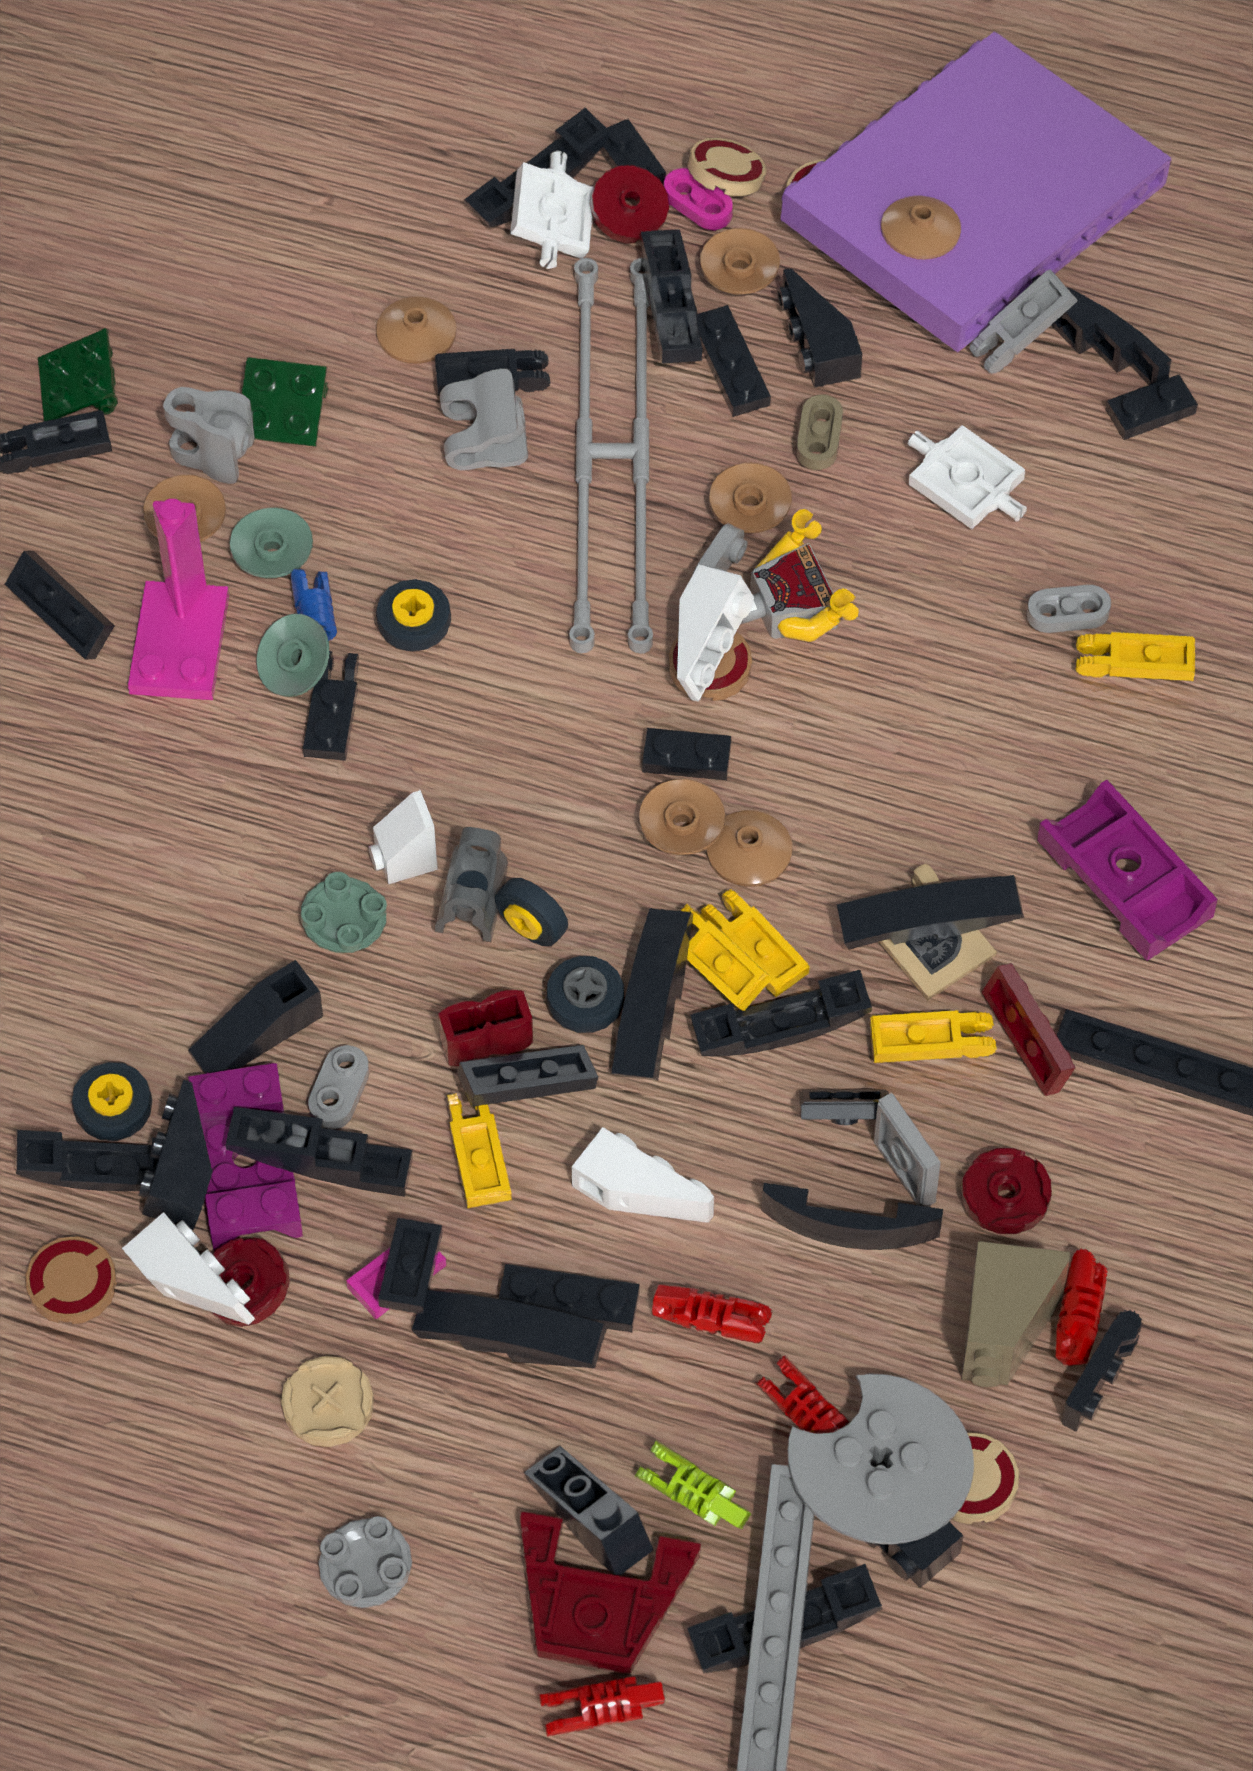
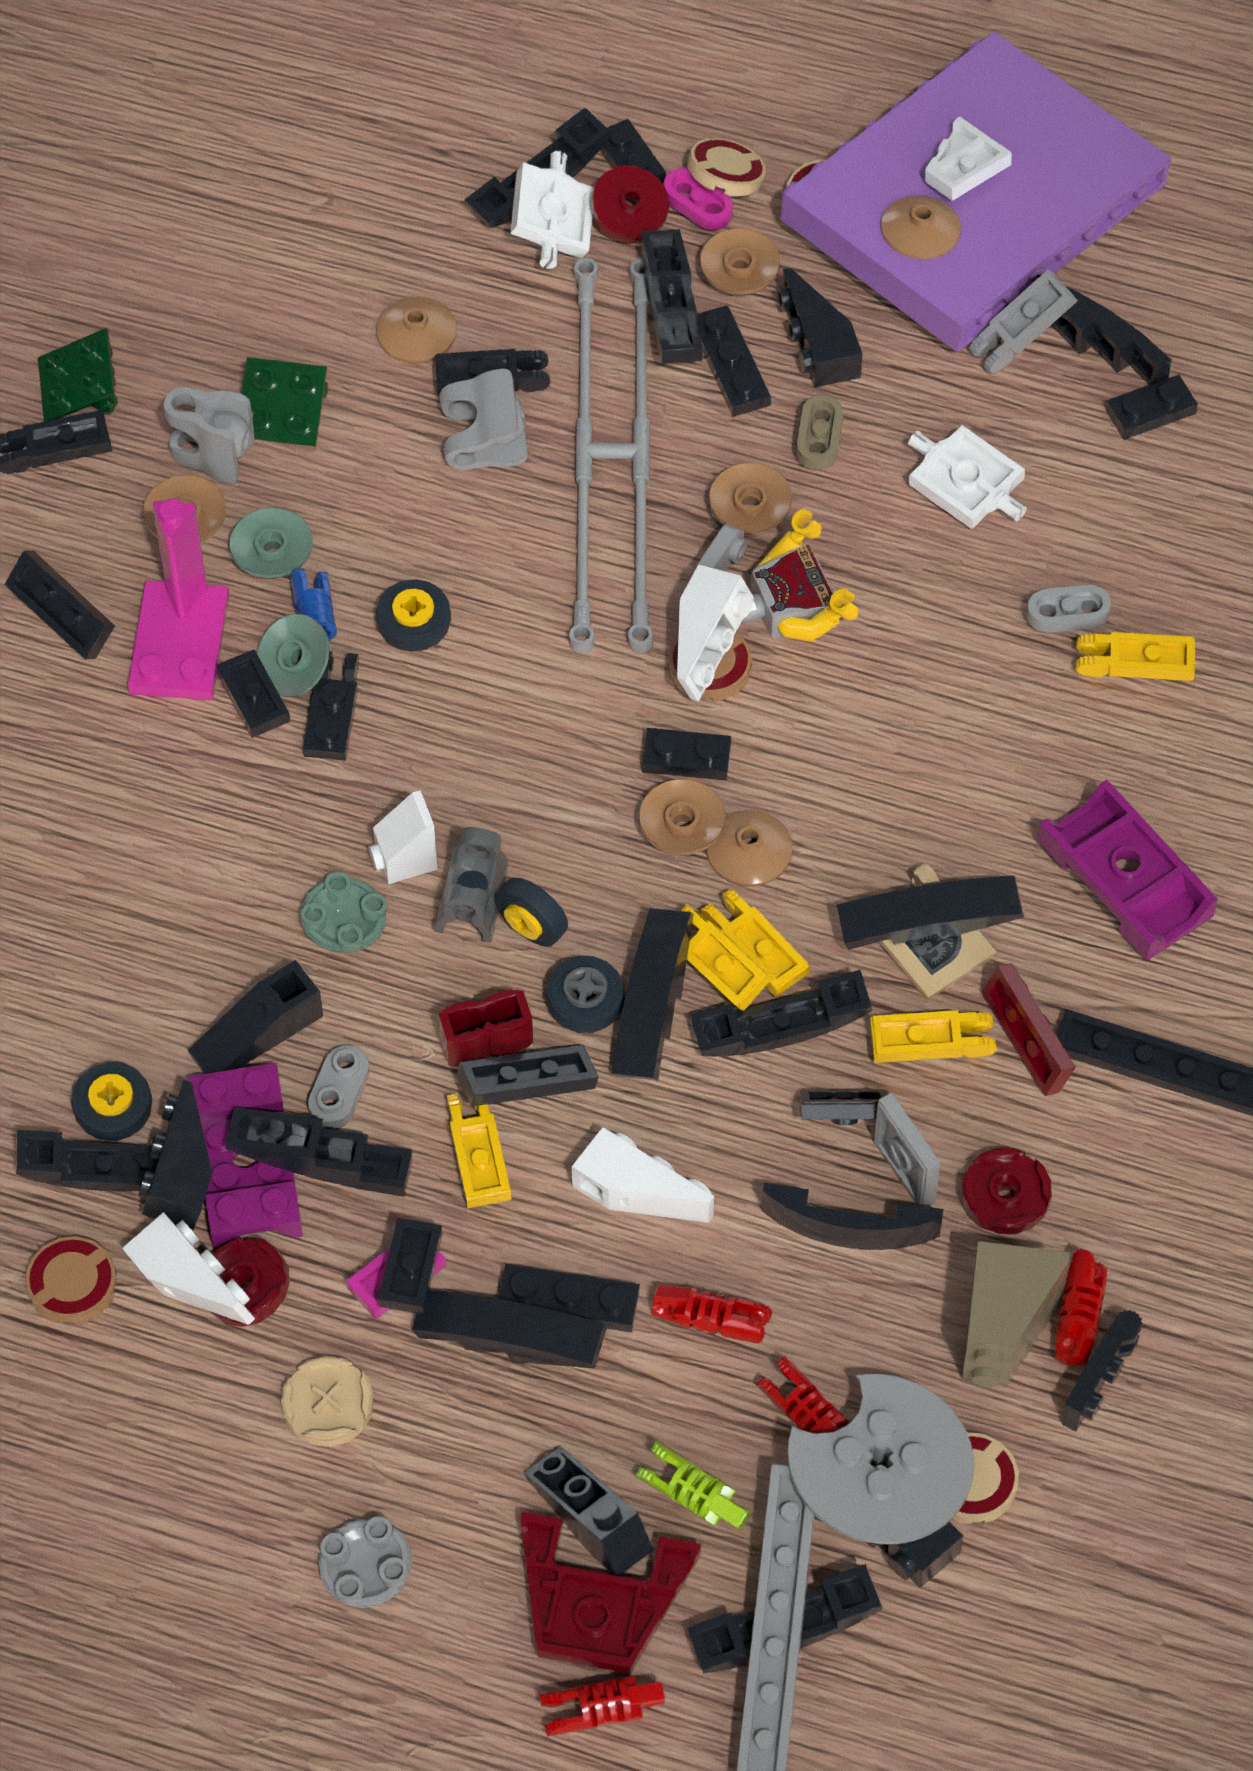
none -> black plate [216,649,290,738]
none -> white wing [925,117,1012,201]

